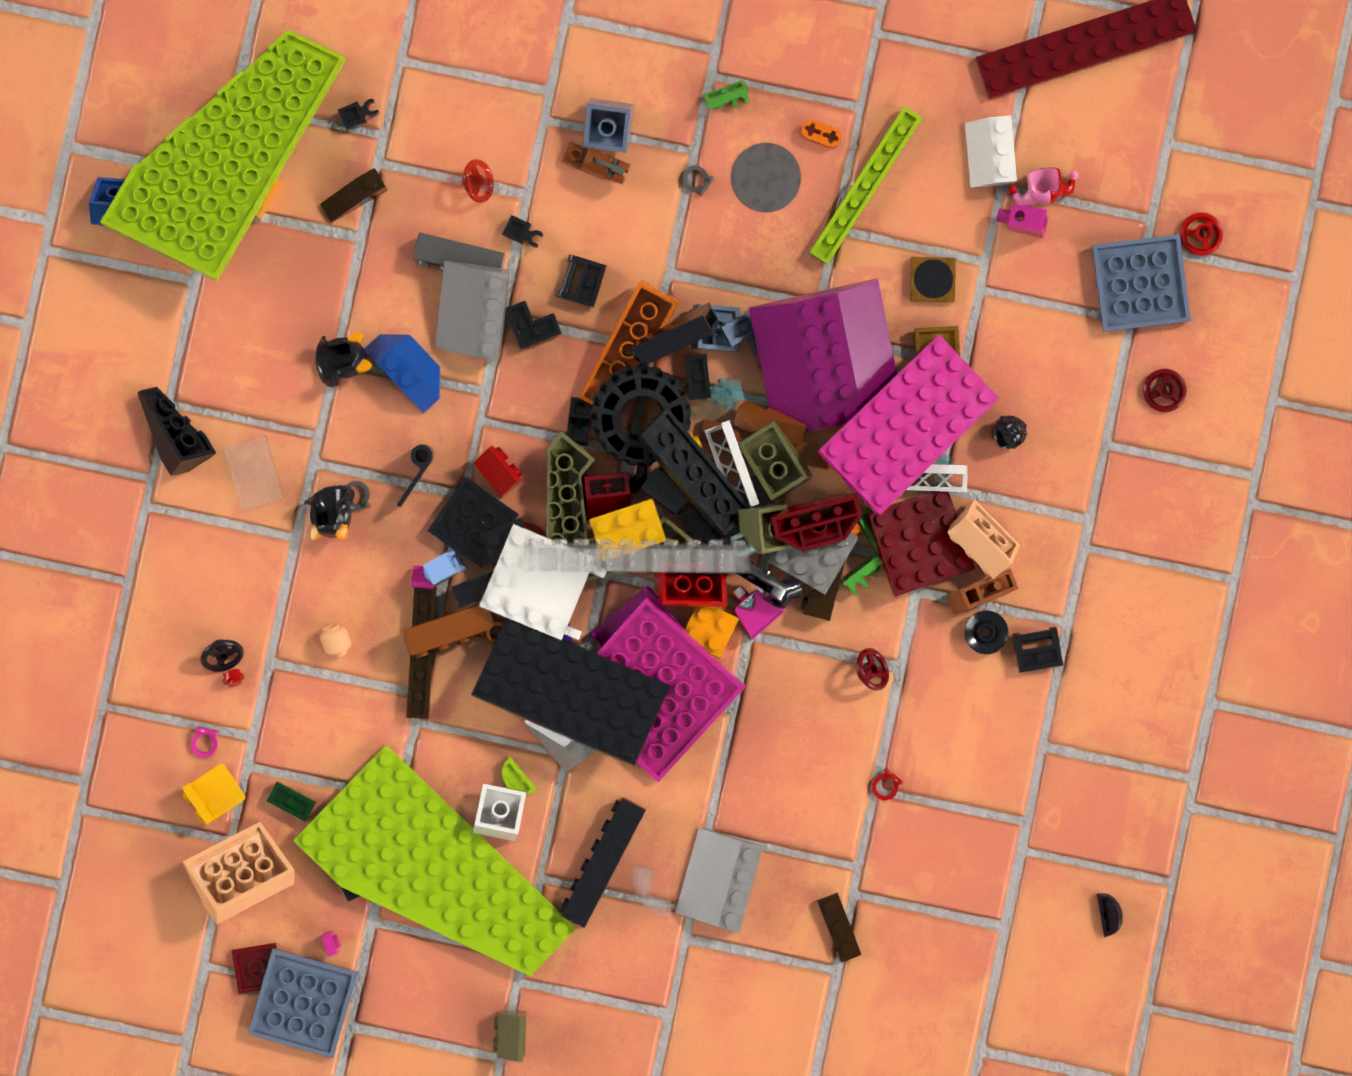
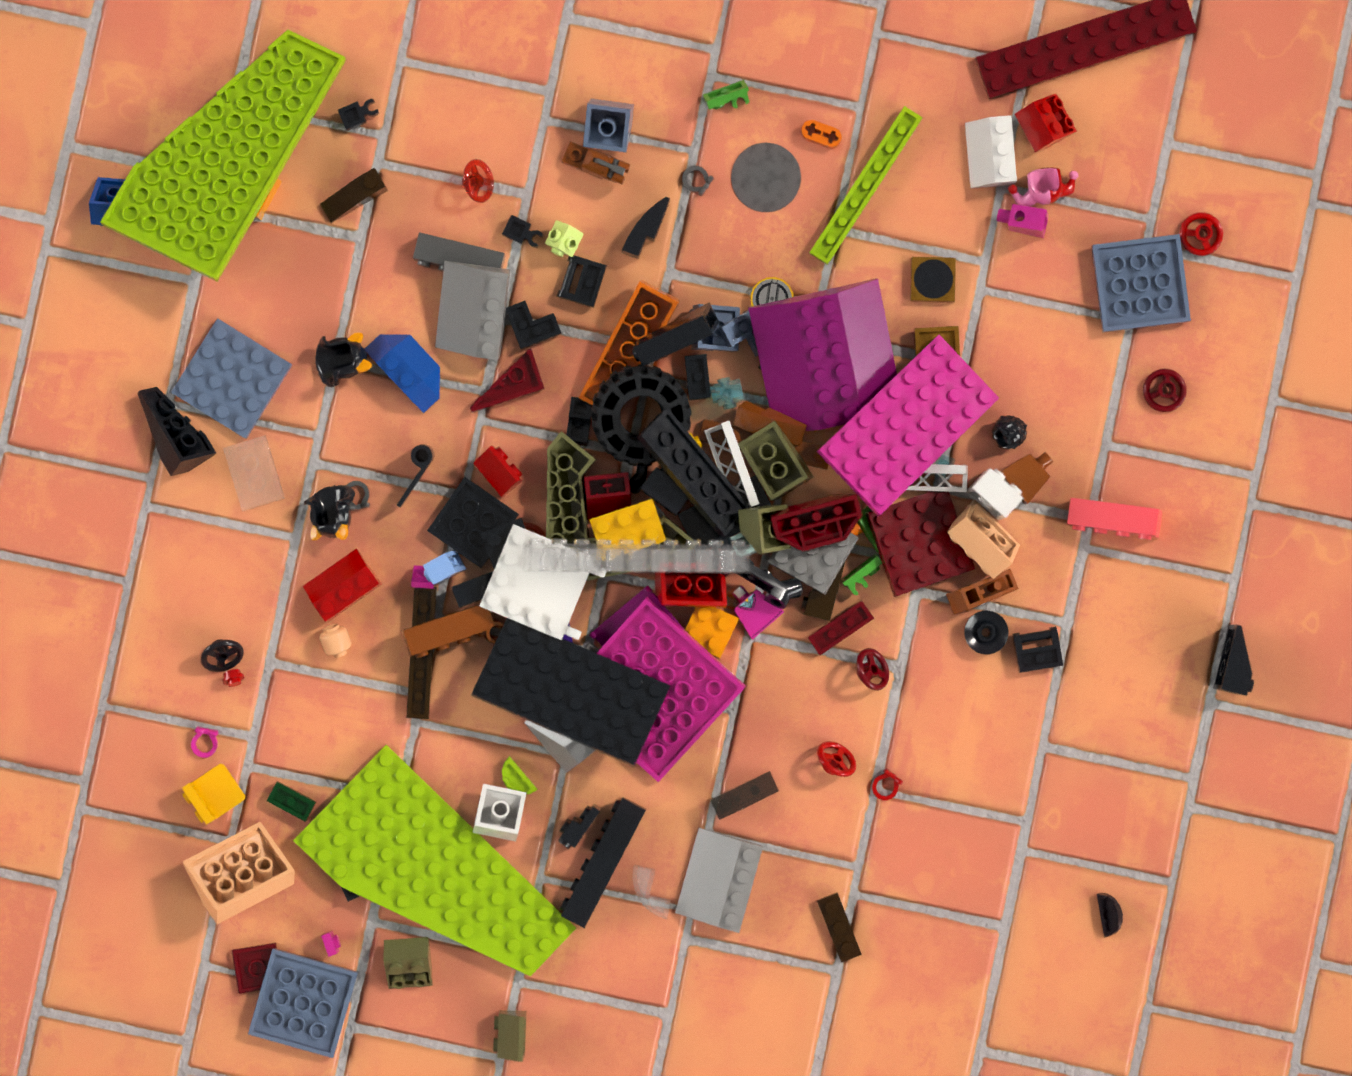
none -> sand blue plate [171,318,293,439]
none -> red slope [303,548,382,622]
none -> olive slope [383,937,433,989]
none -> dark red wing [470,349,545,413]
none -> yellowish green brick [545,220,584,257]
none -> black plate [558,804,601,848]
none -> black slope [622,197,670,259]
none -> clear smoke slope [710,771,779,820]
none -> tile [750,277,794,307]
none -> dark red plate [807,600,874,656]
none -> red piece [817,741,857,777]
none -> white brick [967,468,1023,521]
none -> dark orange torso [1000,452,1053,505]
none -> red slope [1015,93,1077,152]
none -> coral wedge [1067,498,1162,540]
none -> black slope [1213,625,1254,696]

